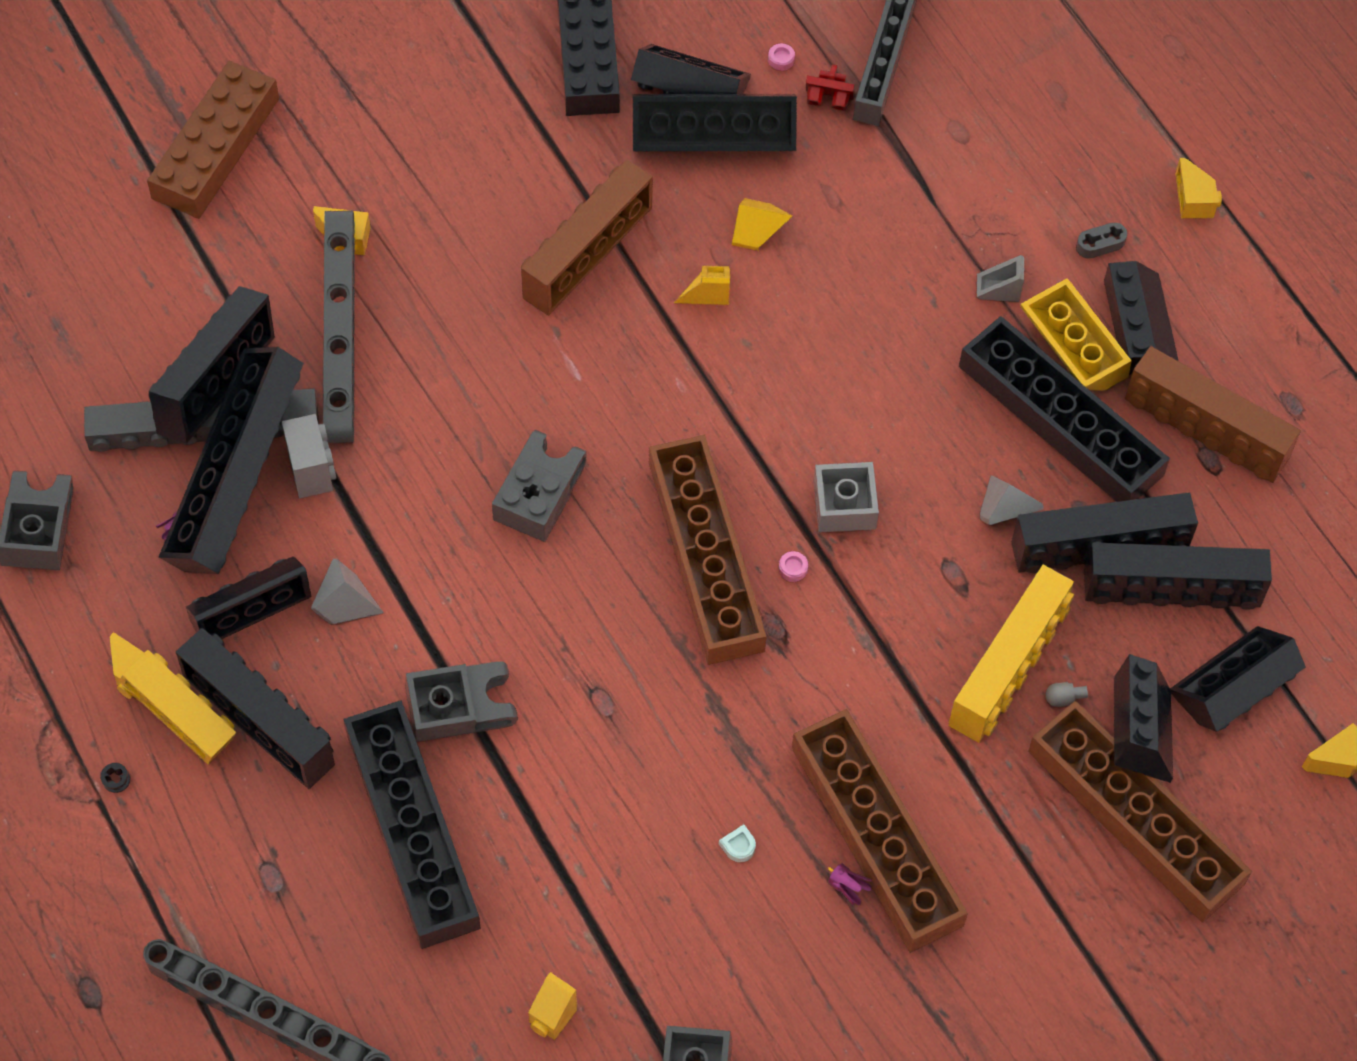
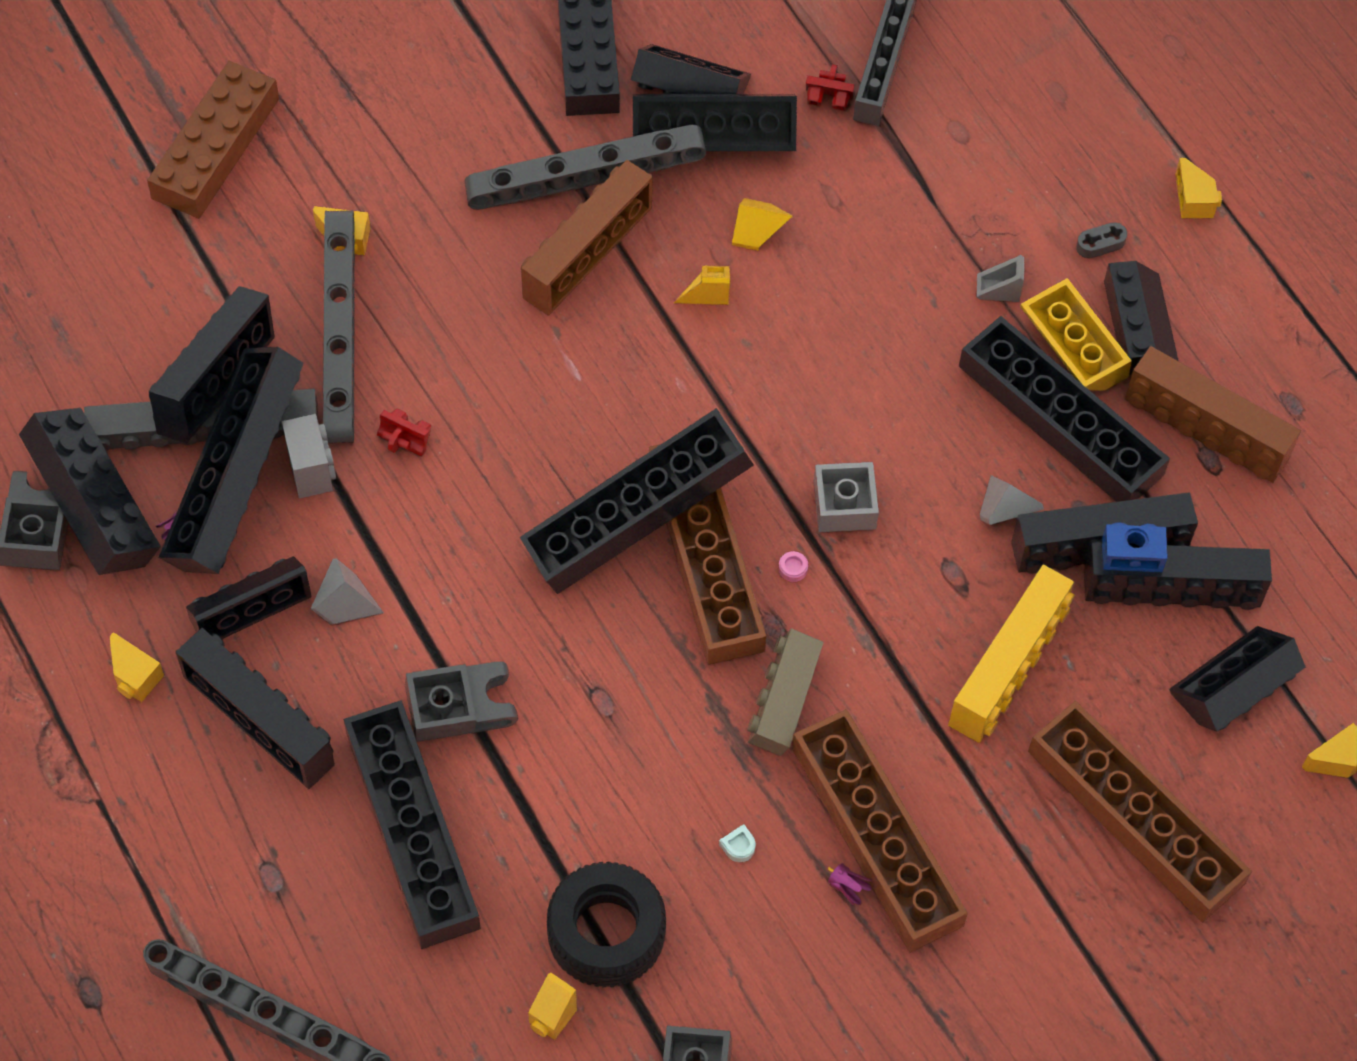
black bush [100,763,131,793] -> none
yellow brick [120,650,236,764] -> none
dark grey brick [492,430,587,542] -> none
bright pink tile [768,44,795,71] -> none
light grey cylinder [1045,682,1088,707] -> none
black slope [1114,654,1173,783] -> none
none -> black brick [19,408,161,575]
none -> red hips [377,408,431,457]
none -> dark grey beam [464,125,706,210]
none -> black brick [520,408,754,594]
none -> black tyre [547,862,666,988]
none -> dark tan brick [747,628,824,756]
none -> blue brick [1102,523,1167,572]

